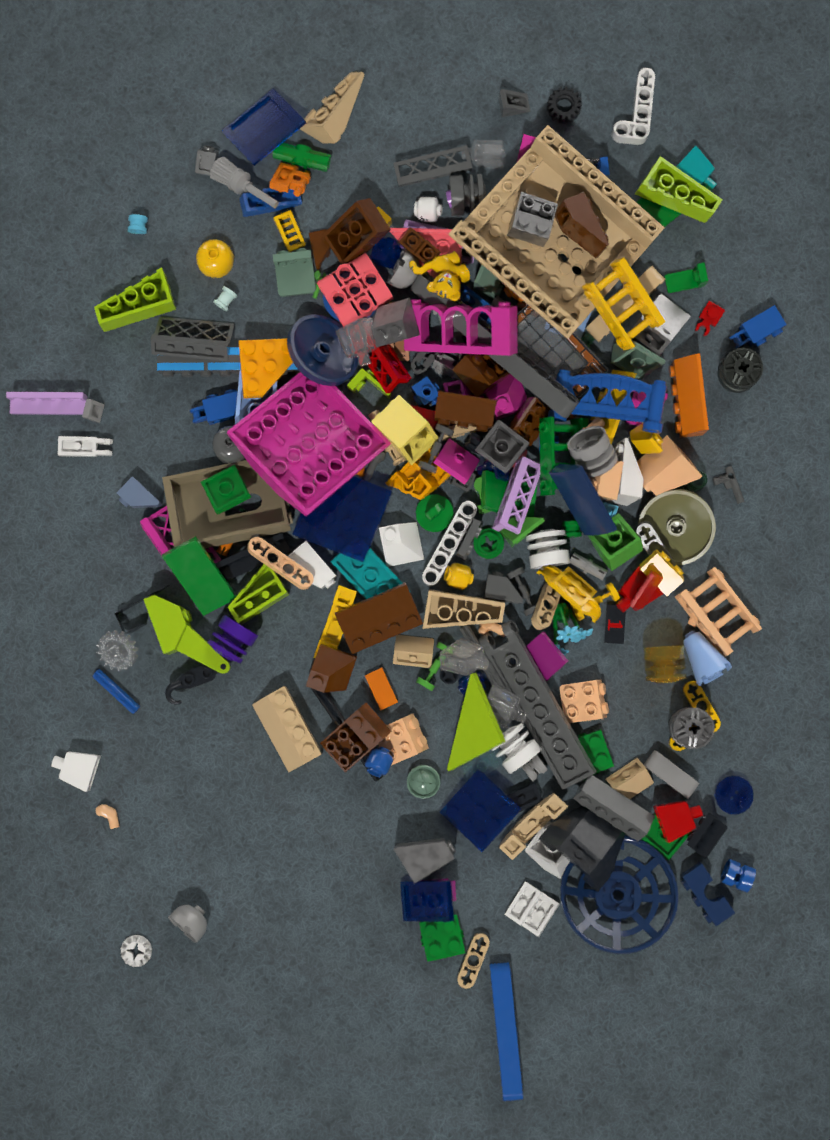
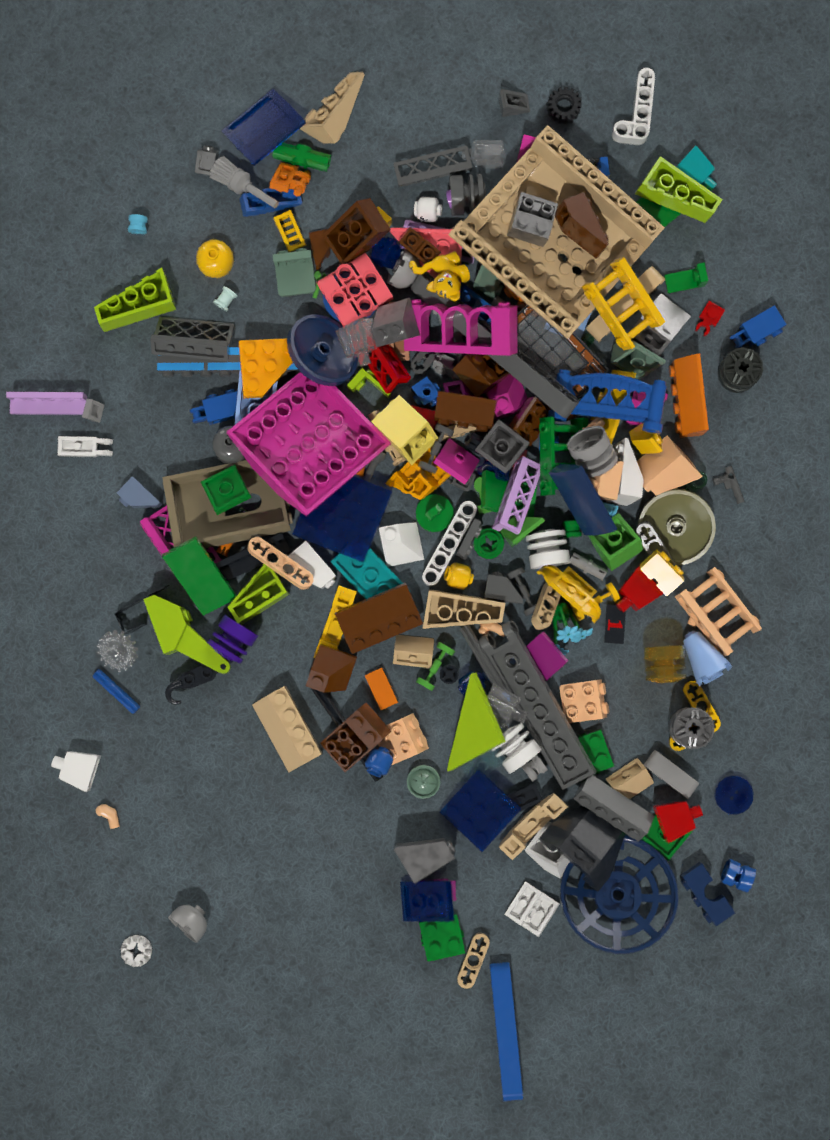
clear torso [440,637,489,676] -> none
red slope [630,570,663,609] -> none
black bracket [687,813,728,858] -> none

